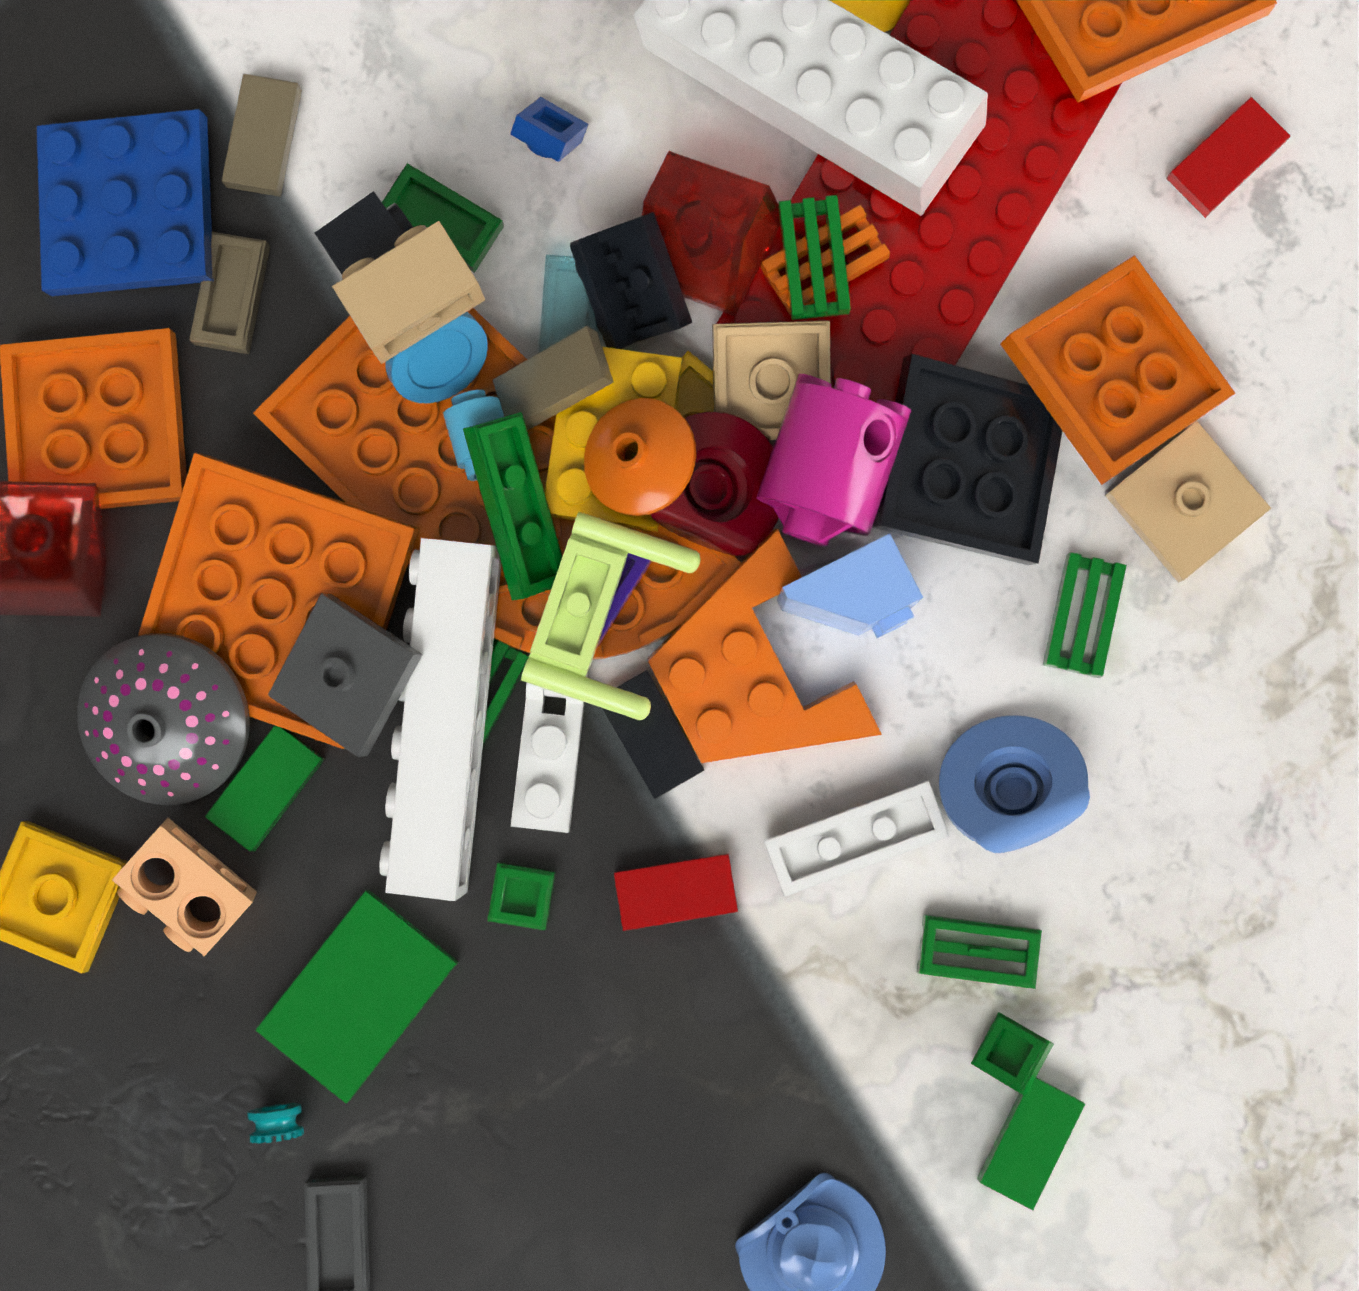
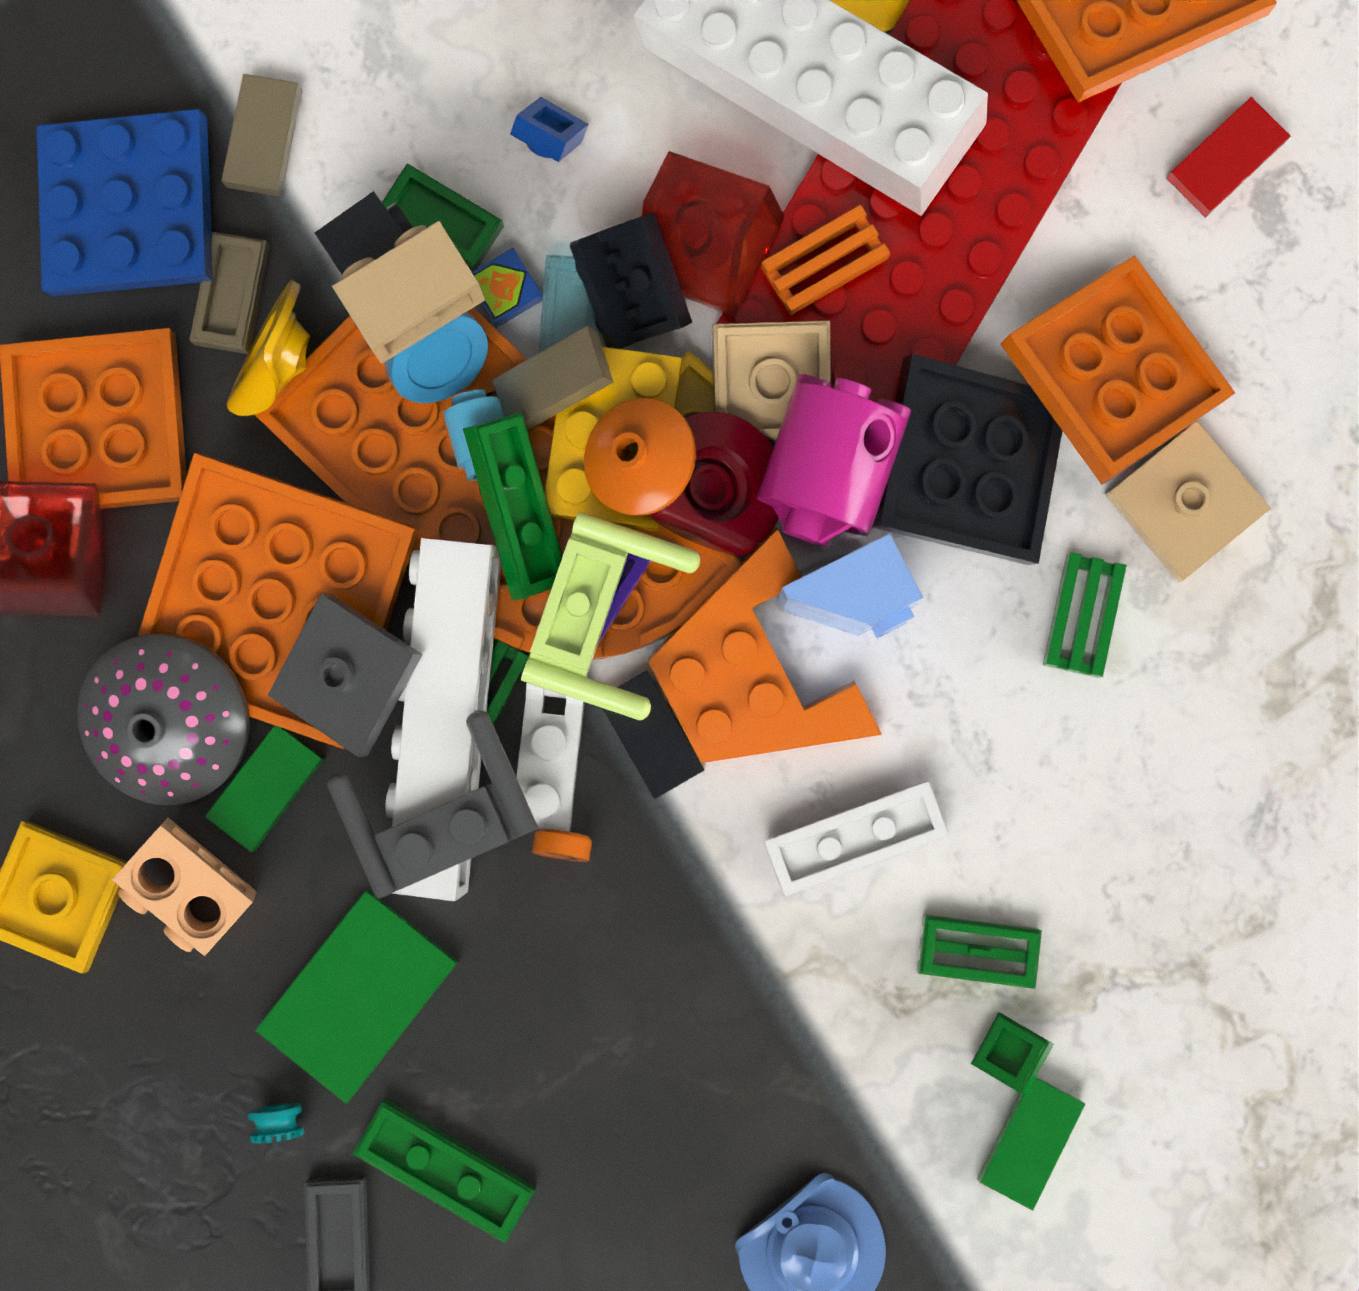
green tile [487,863,556,930] -> none
red tile [614,854,738,931] -> none
green tile [778,195,851,320] -> none
medium blue hat [939,715,1090,853] -> none
none -> yellow hat [227,280,311,416]
none -> dark grey plate [327,710,538,899]
none -> green tile [352,1099,536,1243]
none -> tile [472,248,544,328]
none -> orange tile [532,829,592,862]

